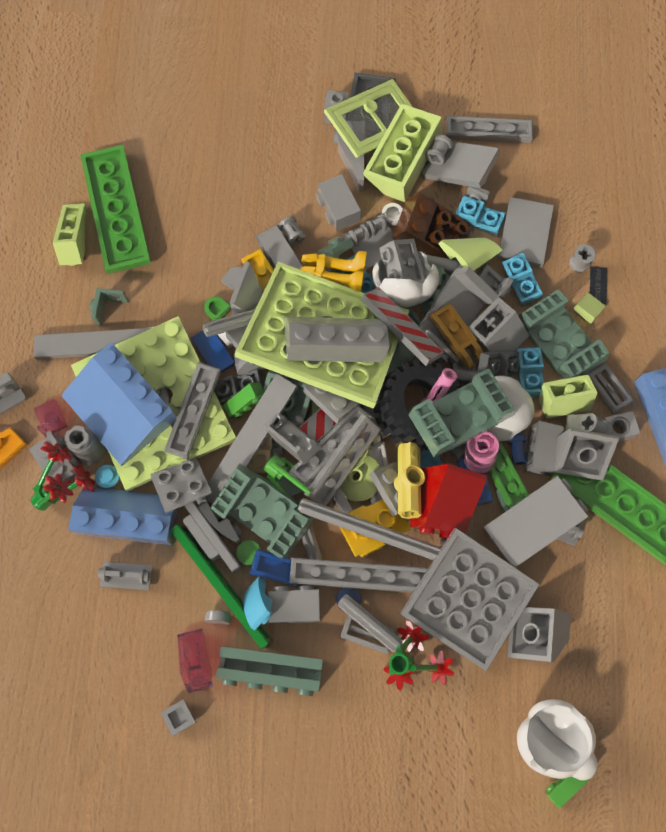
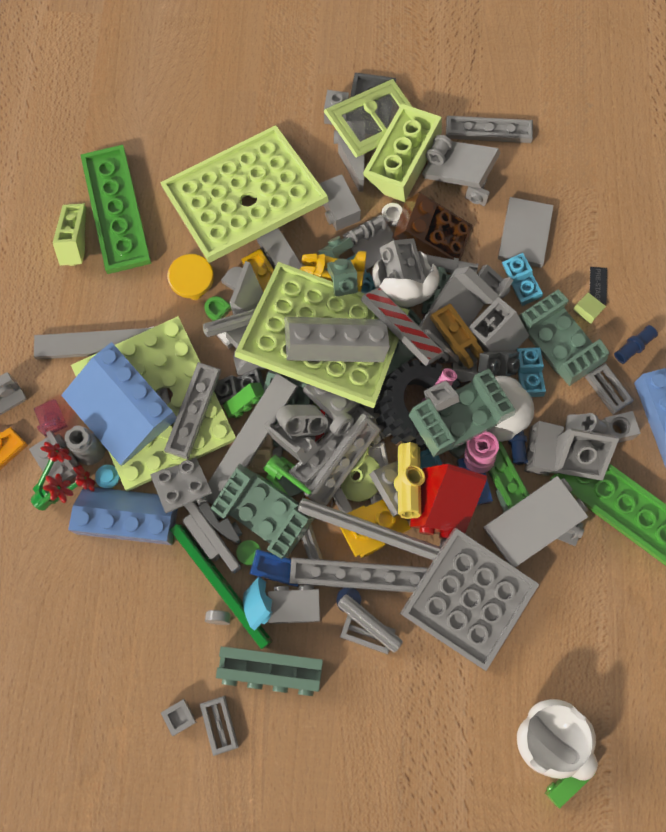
sand green bracket [90,288,129,325] -> none
light grey hinge [98,562,152,590] -> none
clear pink arch [177,628,213,693] -> none
blue tile [191,331,235,373] -> none
light grey bush [278,216,306,246] -> none
red plant [383,620,454,691] -> none
yellowish green slope [439,238,502,271] -> none
medium azure slope [456,196,505,236] -> none
light grey slope [507,607,571,662] -> none
yellowish green brick [538,375,597,419] -> none
light grey bush [569,244,595,273] -> none
none -> yellowish green plate [160,125,329,263]
none -> yellow tile [168,254,214,300]
none -> light grey tile [200,696,239,756]
none -> light grey beam [276,405,328,436]
none -> sand green bracket [327,259,358,296]
none -> light grey tile [330,412,354,436]
none -> light grey plate [424,381,459,412]
none -> dark blue pin [614,325,658,364]

